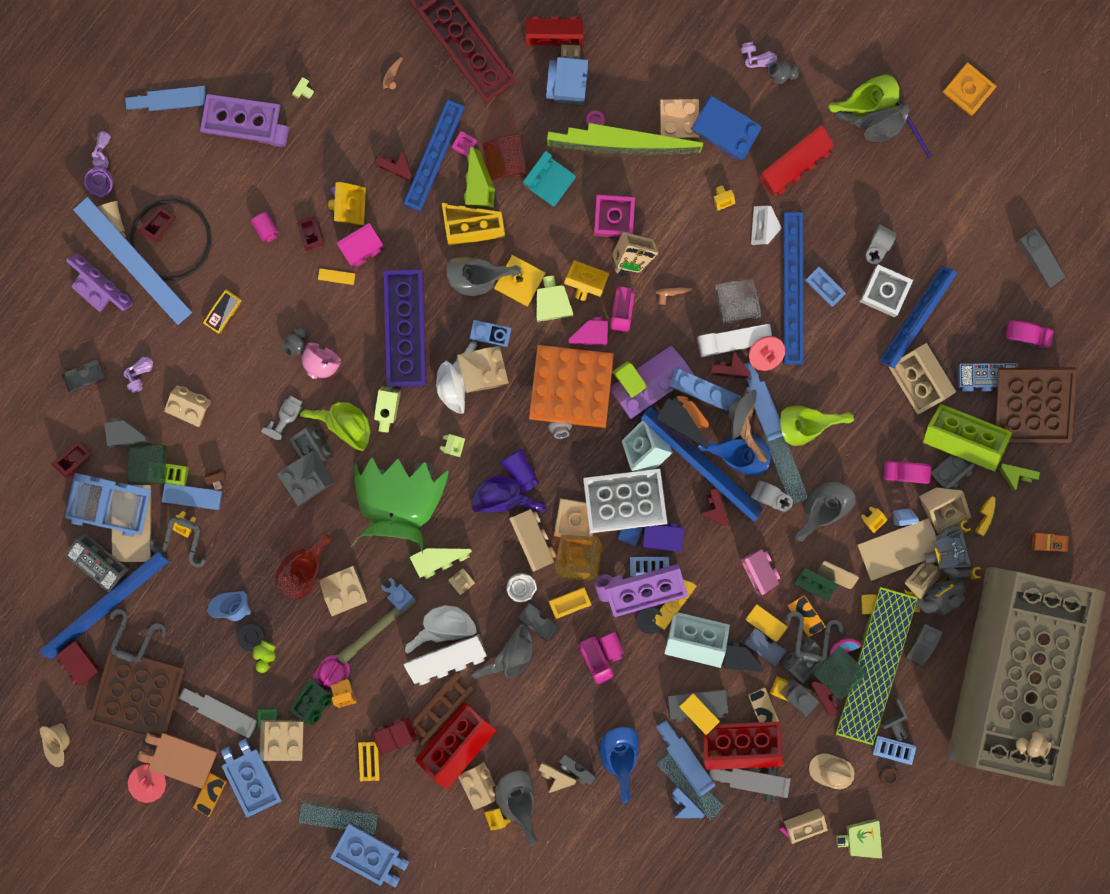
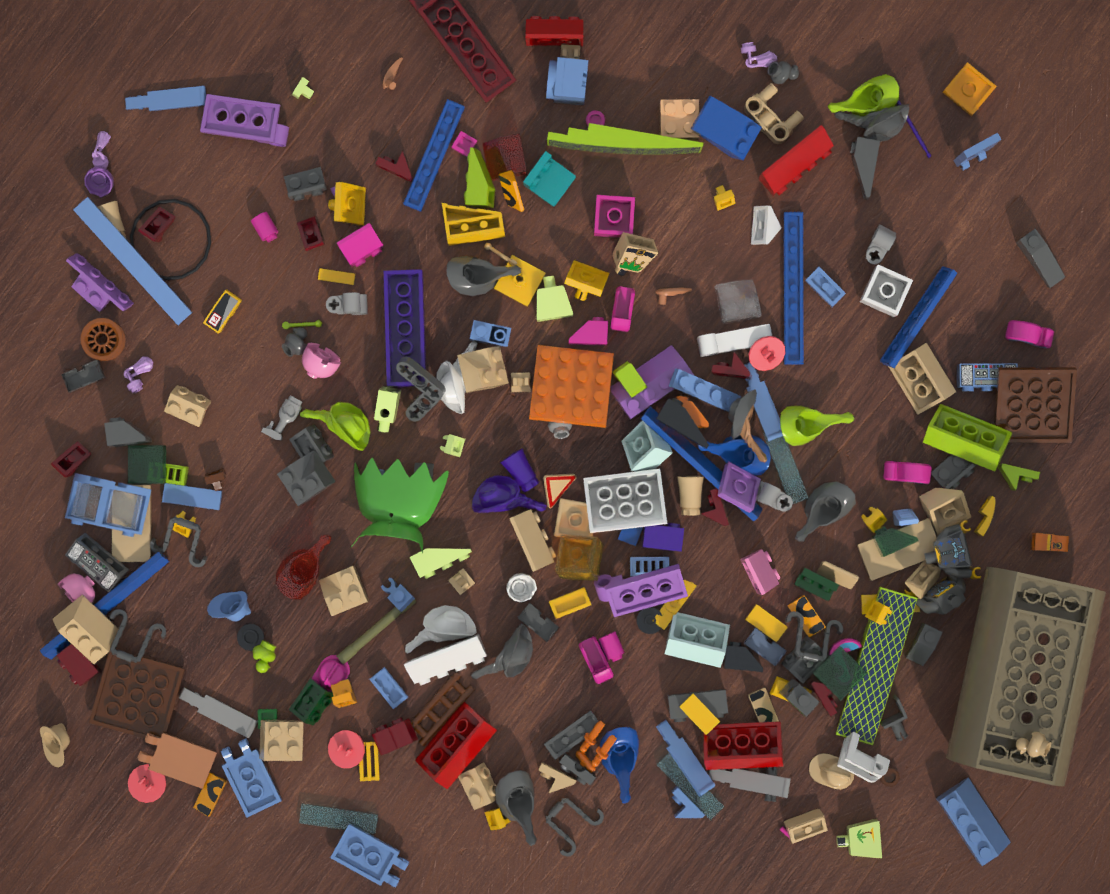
light blue slope [873,736,916,765] -> none
none -> tan slope [52,594,119,664]
none -> bright pink cylinder [58,573,95,603]
none -> dark orange wheel [81,318,126,361]
none -> lime hinge [282,320,322,329]
none -> dark grey bracket [284,167,327,201]
none -> light grey piece [326,293,368,315]
none -> coral piece [328,730,365,768]
none -> medium blue plate [370,667,408,709]
none -> dark grey beam [396,357,446,422]
none -> tan hinge [484,242,517,266]
none -> light orange slope [499,170,524,212]
none -> tan tile [511,373,531,392]
none -> piece [543,474,576,508]
none -> dark grey plate [544,710,599,760]
none -> dark grey piece [546,798,604,857]
none -> orange piece [576,721,617,773]
none -> tan plant [677,476,704,515]
none -> medium lavender plate [717,462,761,513]
none -> tan piece [744,83,804,144]
none -> white piece [837,732,890,783]
none -> dark grey slope [850,137,880,200]
none -> yellow tile [865,599,892,625]
none -> clear green slope [872,526,919,557]
none -> medium blue slope [936,777,1011,866]
none -> medium blue tile [954,133,1001,171]

